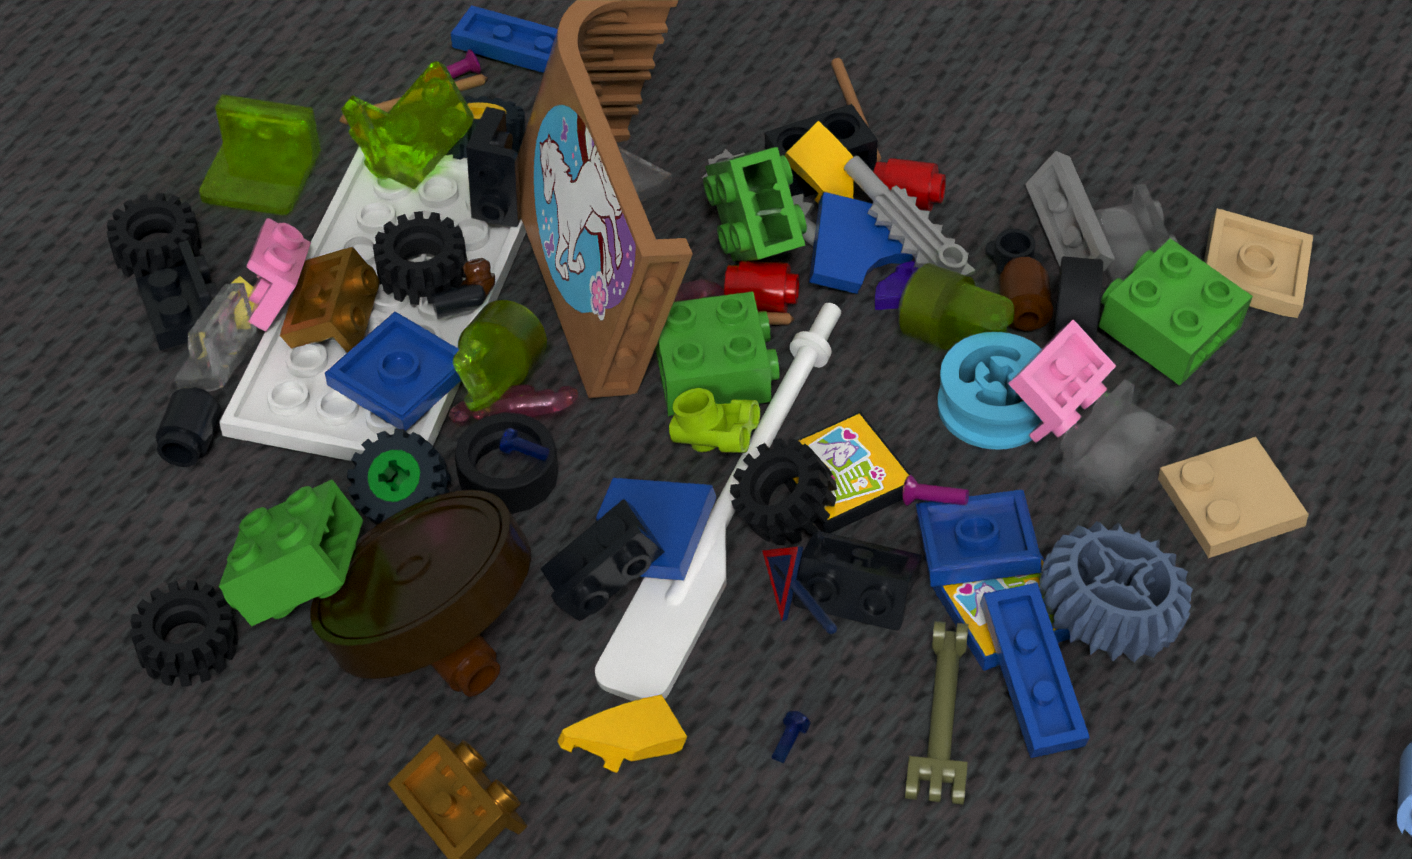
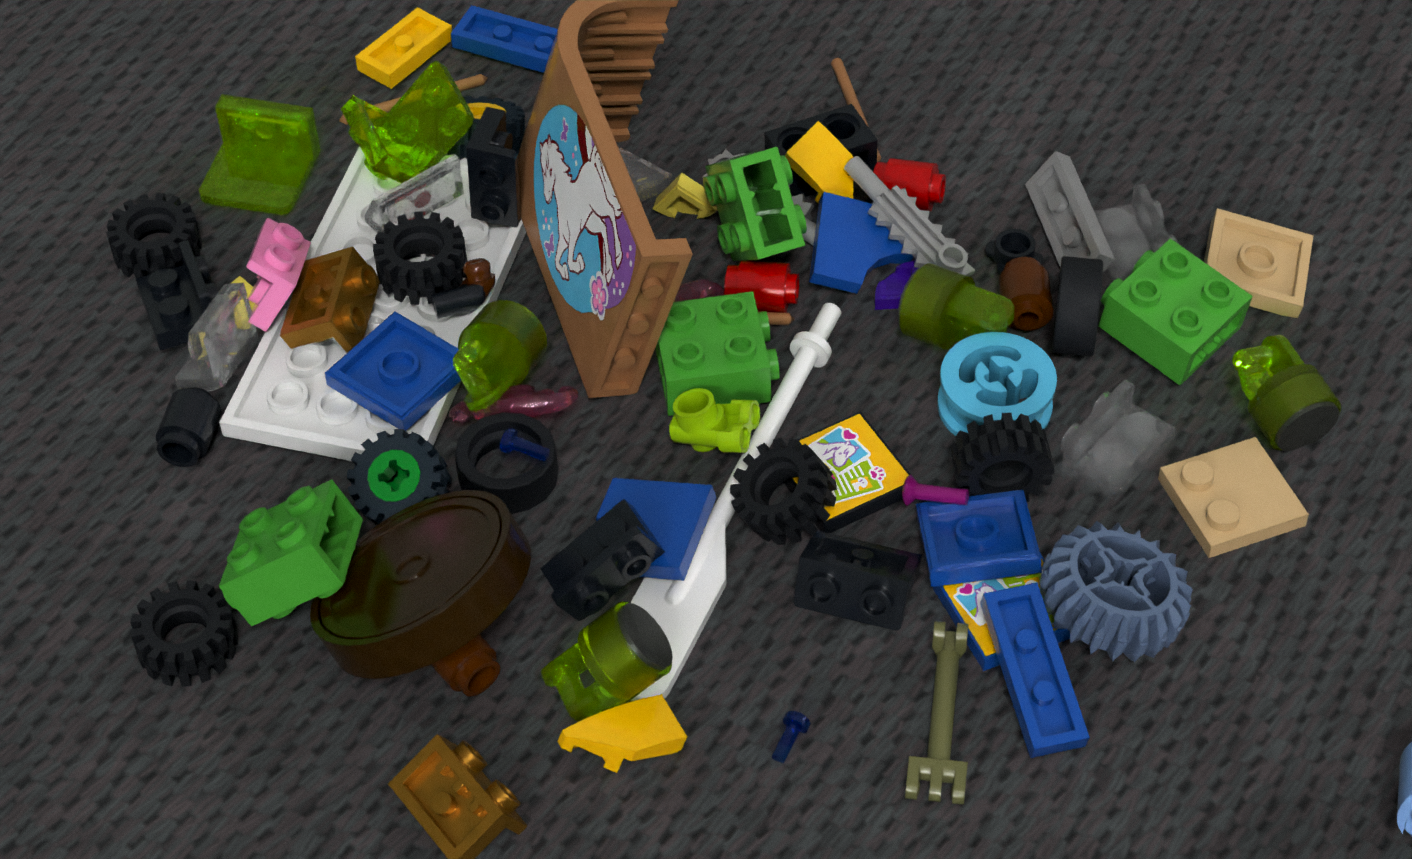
magenta piece [425,49,481,88] -> none
dark blue piece [762,546,837,634] -> none
bright pink bracket [1008,319,1116,443] -> none
none -> yellow plate [355,7,452,89]
none -> clear slope [364,154,464,233]
none -> clear neon green piece [541,601,673,721]
none -> light yellow tile [652,173,718,219]
none -> black tyre [951,413,1054,502]
none -> clear neon green piece [1232,335,1342,451]

